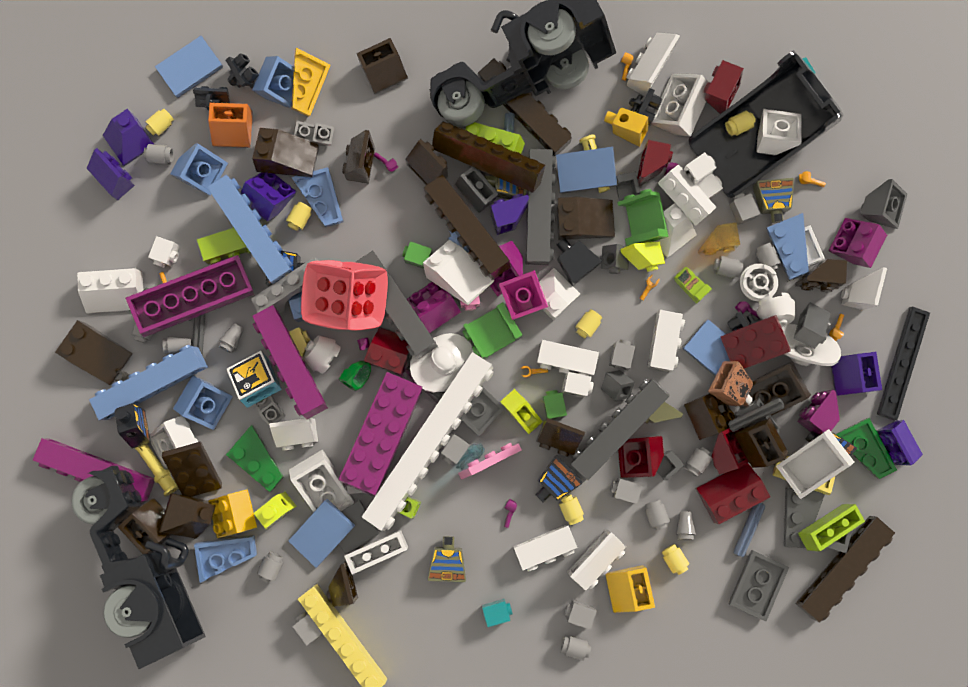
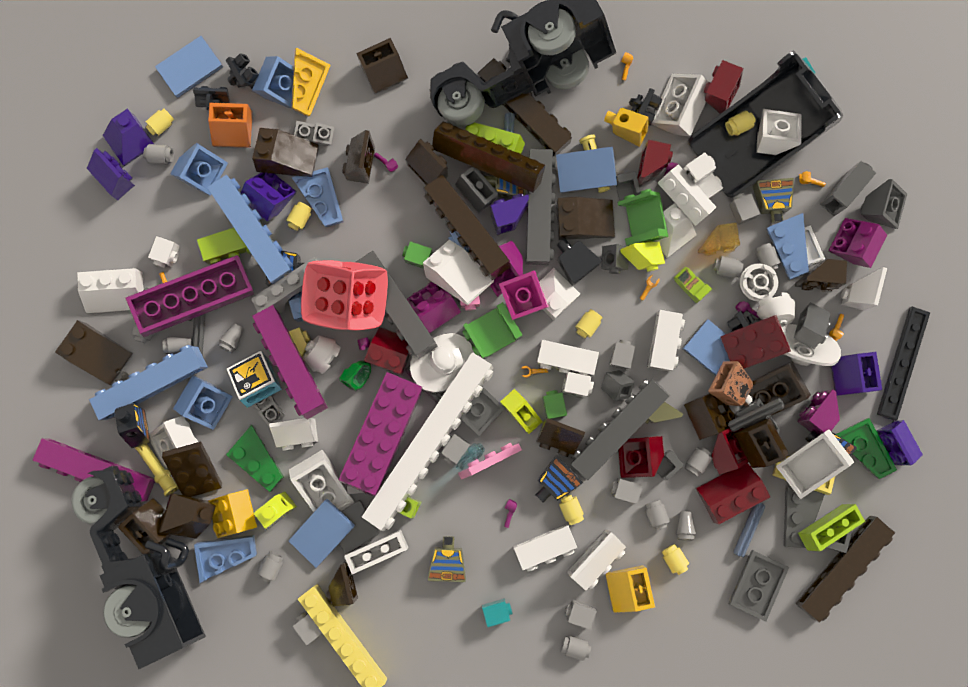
white slope [626,32,680,96] -> none
none -> dark grey brick [820,161,876,216]

